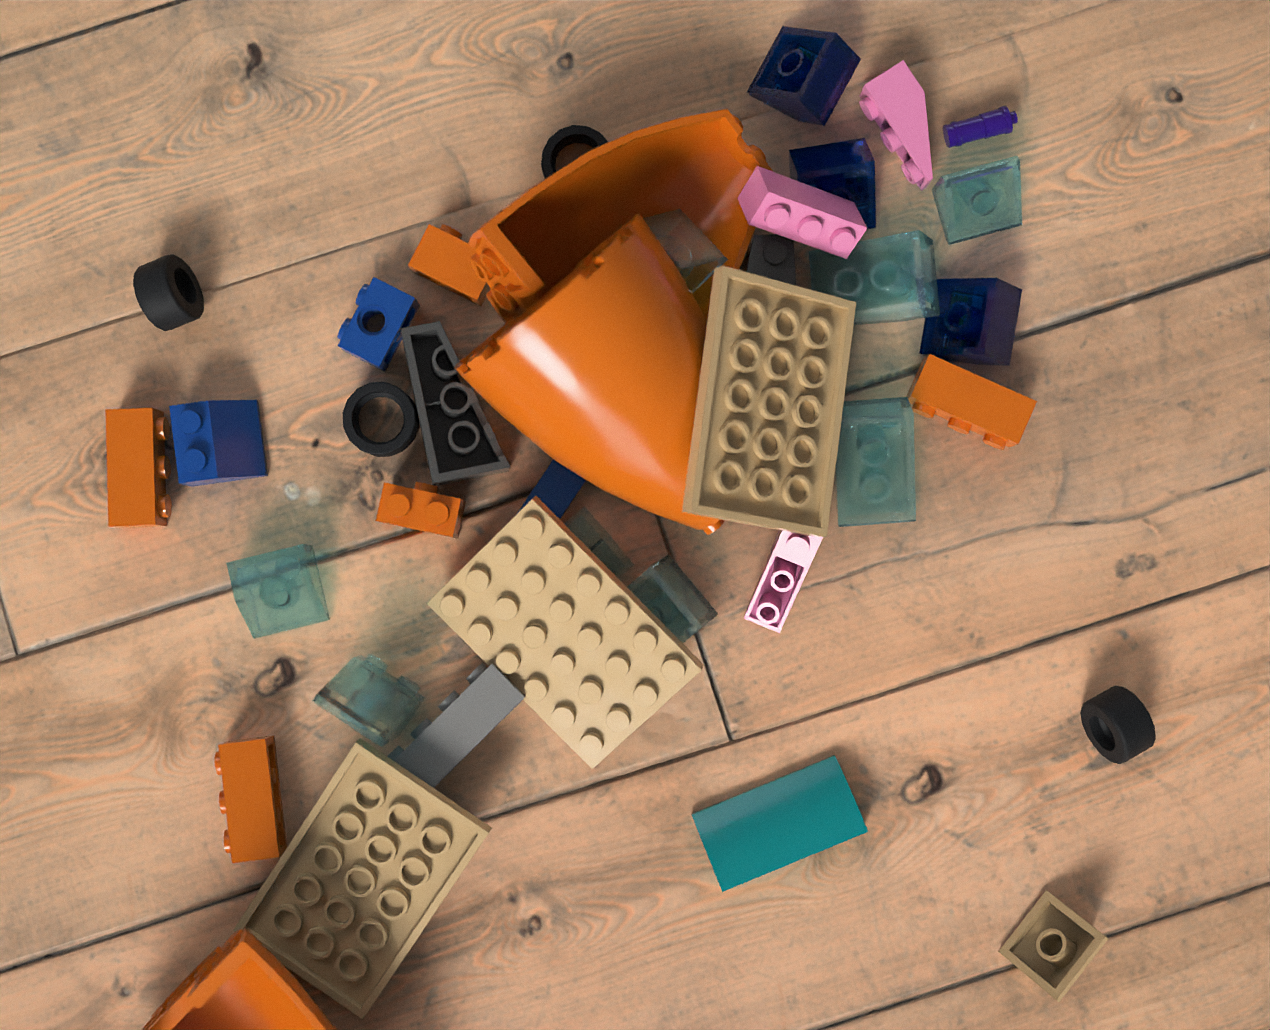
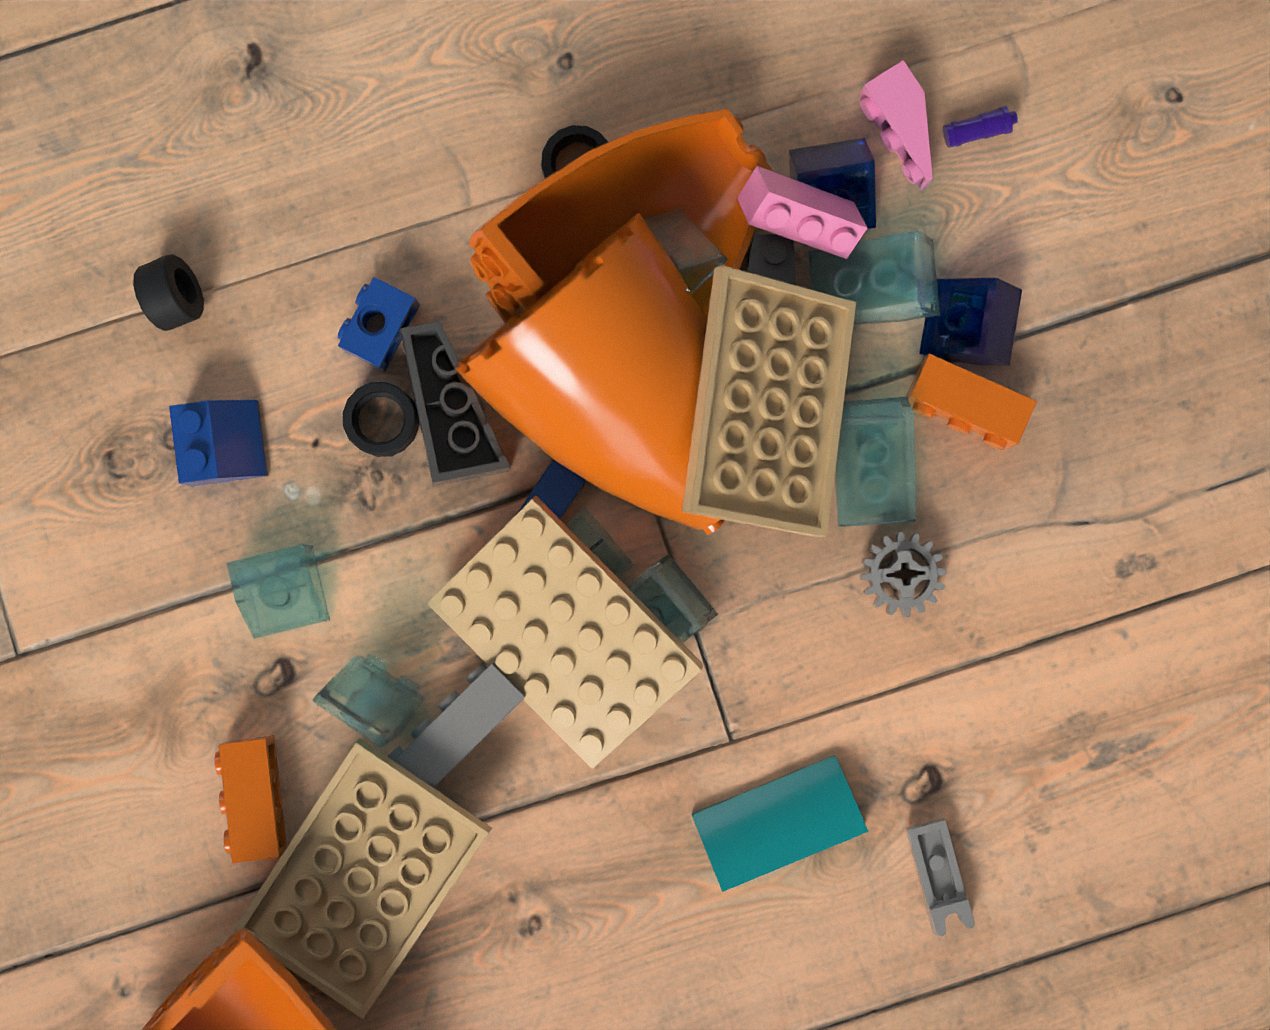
orange brick [105,407,172,528] -> none
orange brick [376,482,466,539] -> none
orange brick [408,224,490,307] -> none
bright pink slope [744,530,823,633] -> none
clear blue slope [747,26,861,126] -> none
clear light blue slope [932,156,1022,245] -> none
tan slope [998,890,1108,1002] -> none
black tyre [1080,686,1156,764] -> none
none -> light grey gear [859,532,947,617]
none -> light grey plate [905,818,975,936]

